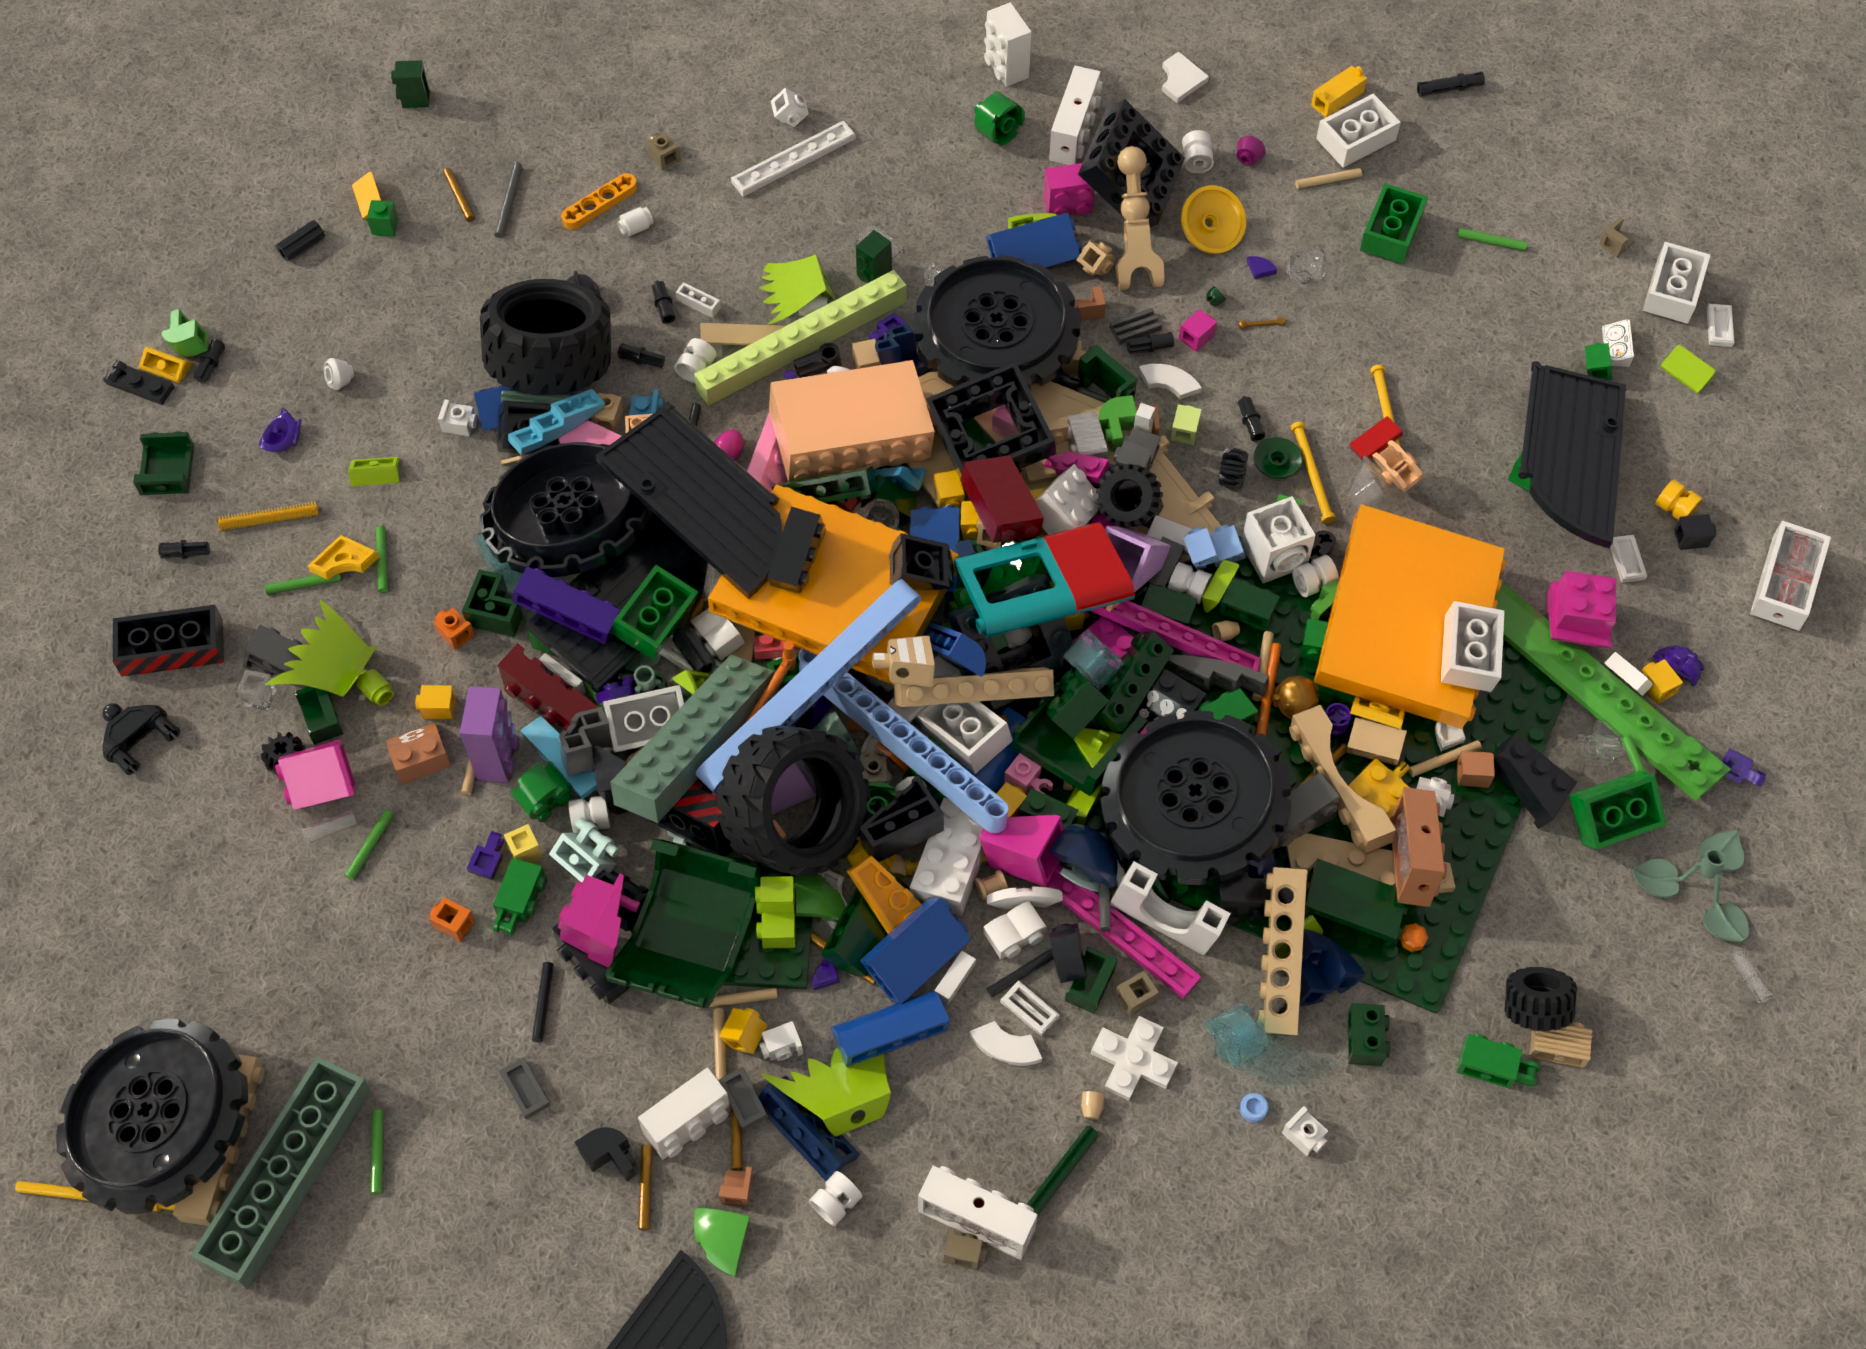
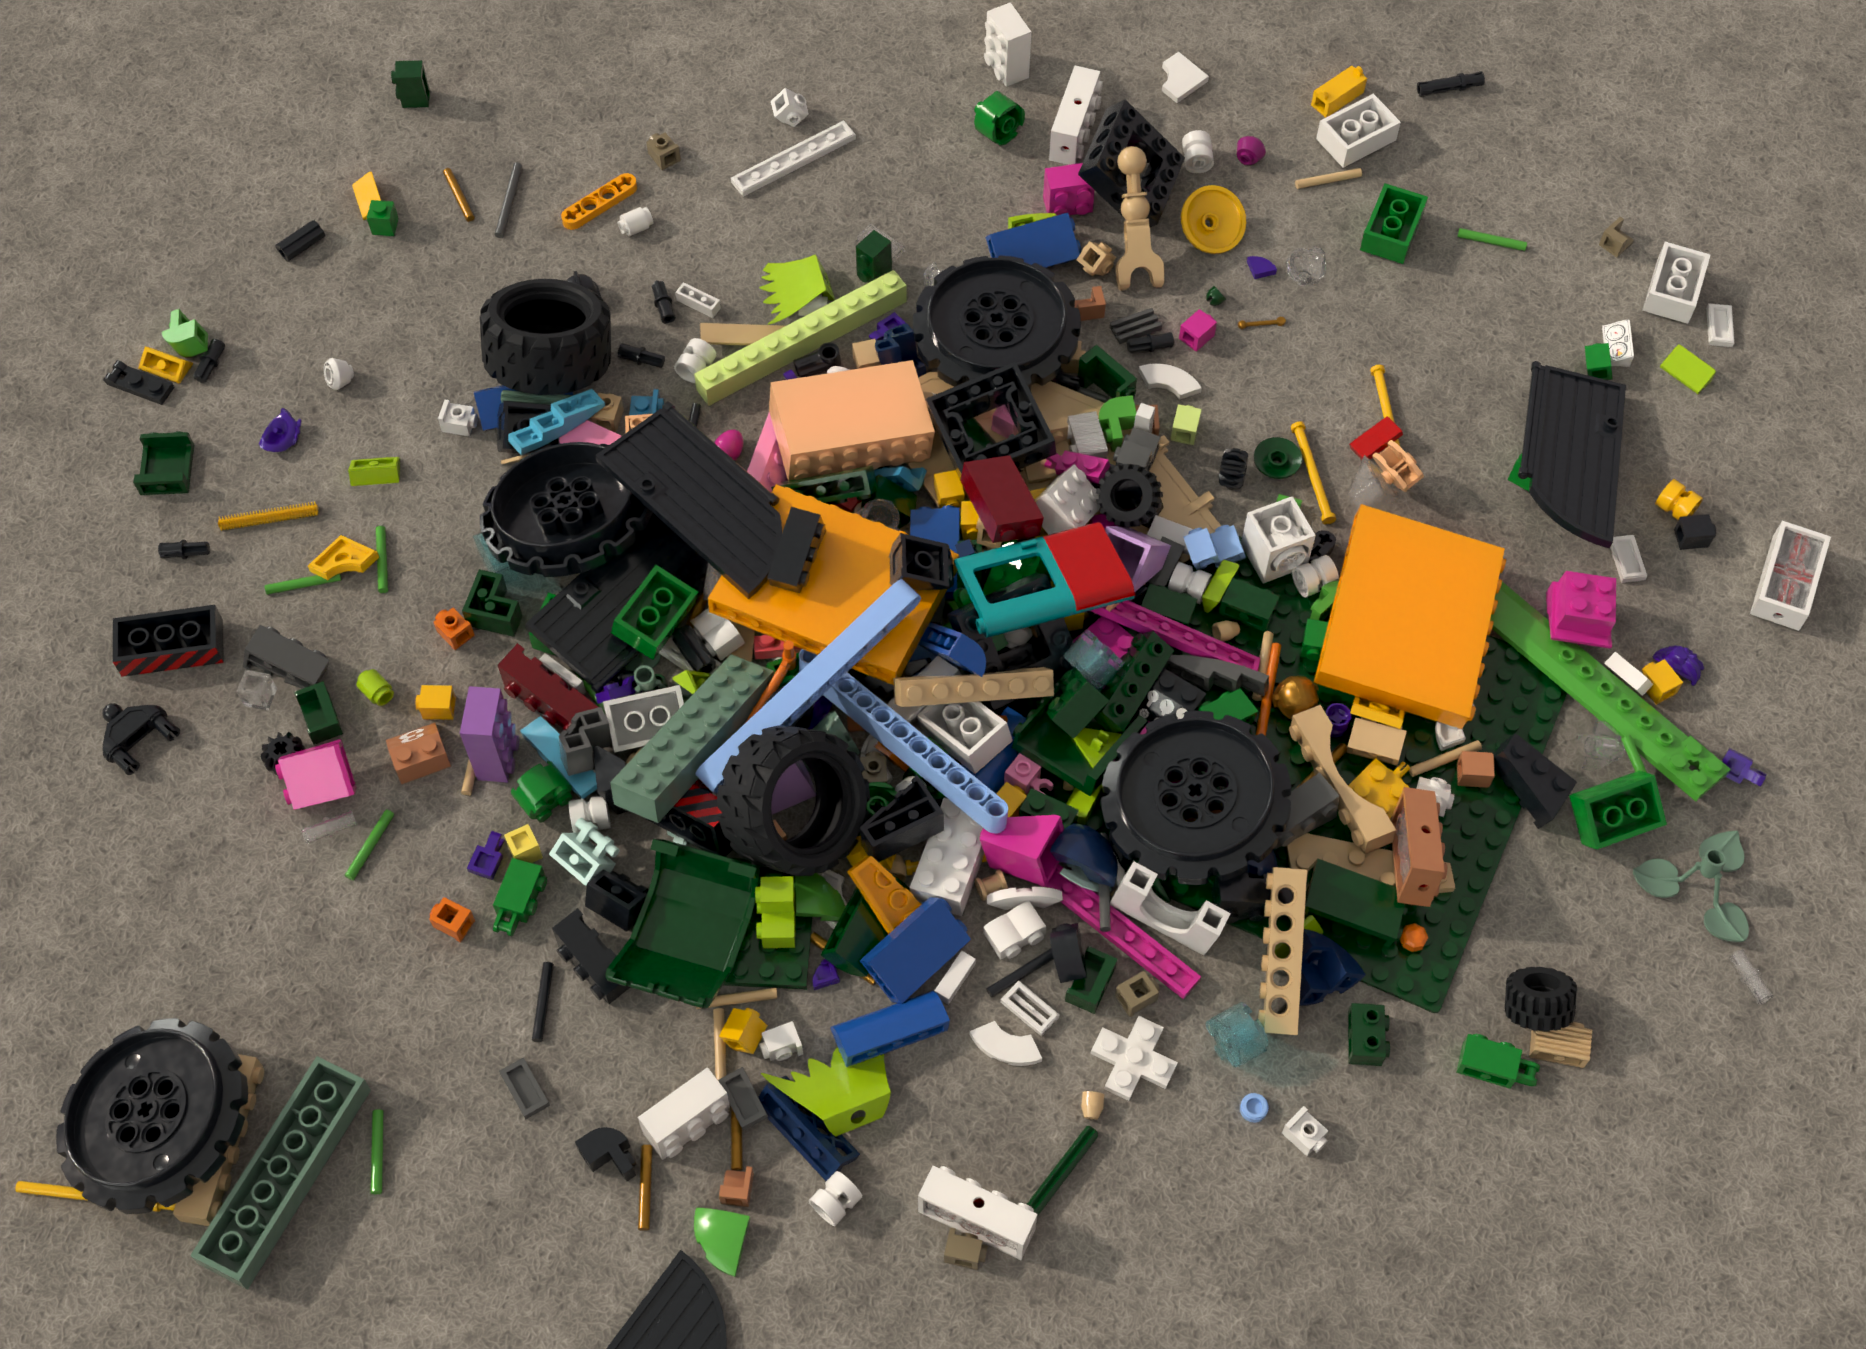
lime piece [265,600,378,697] -> none
dark purple brick [512,566,620,645] -> none
dark pink piece [558,873,640,967] -> none
tan torso [872,636,935,687] -> none
black axle [1238,396,1265,442] -> none
white brick [1441,601,1504,692] -> none

